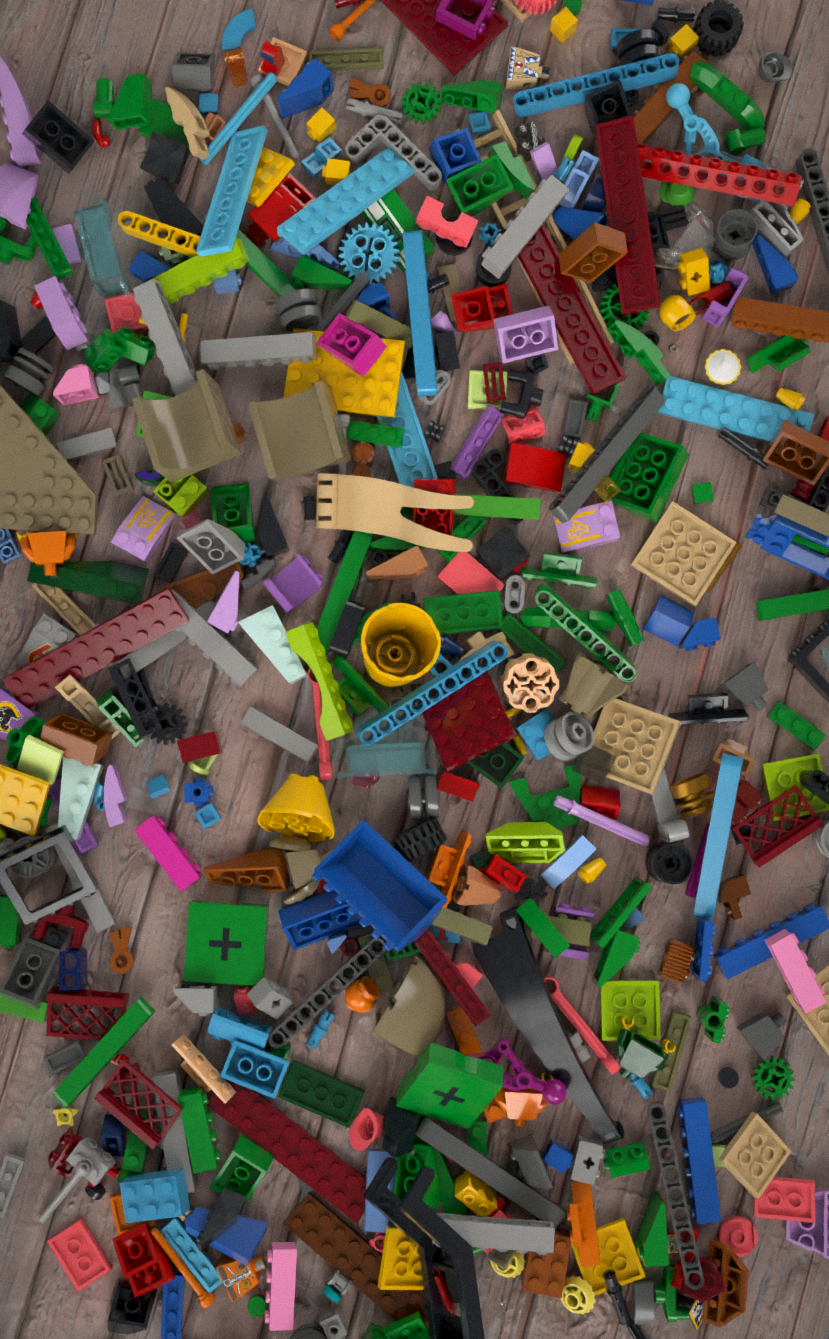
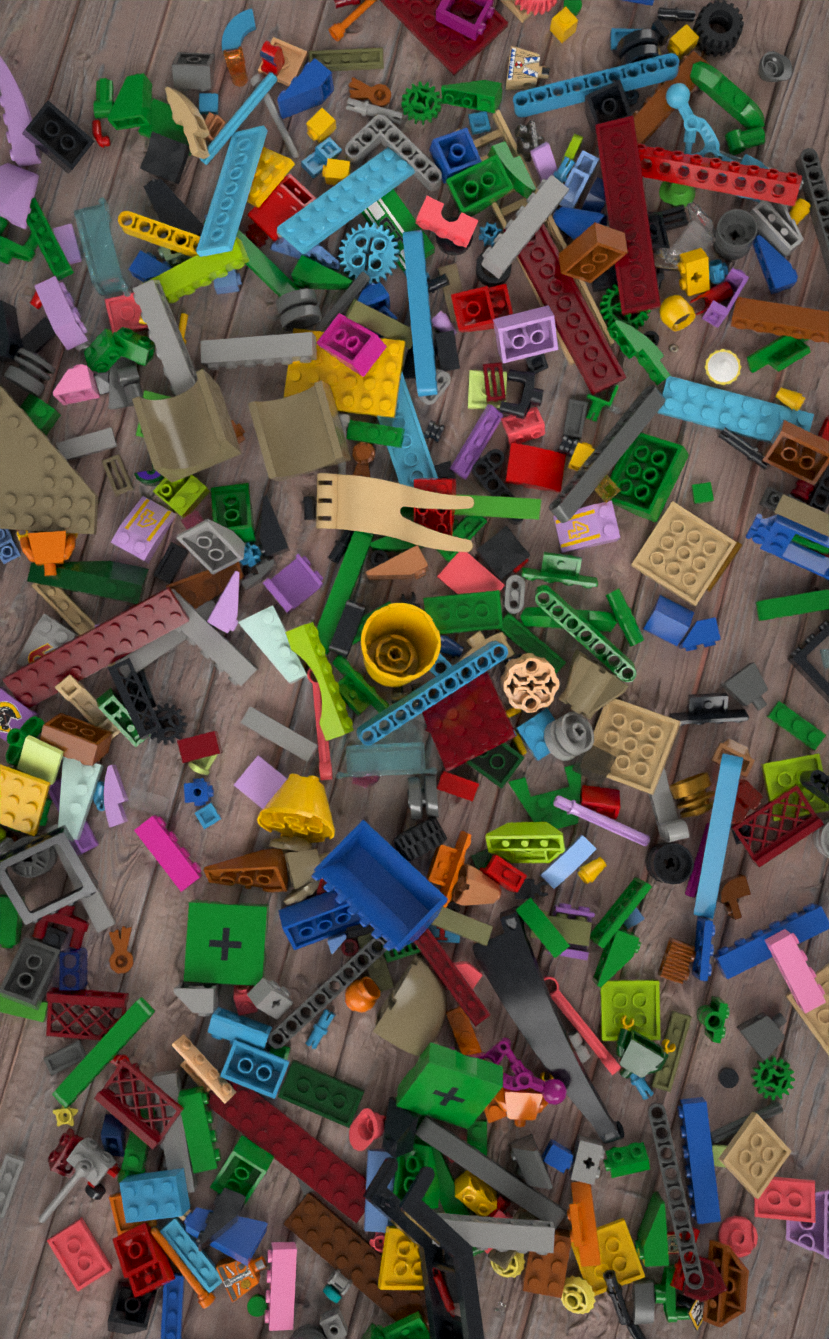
dark azure tile [146,774,170,799] -> none
none -> lavender tile [234,755,287,809]

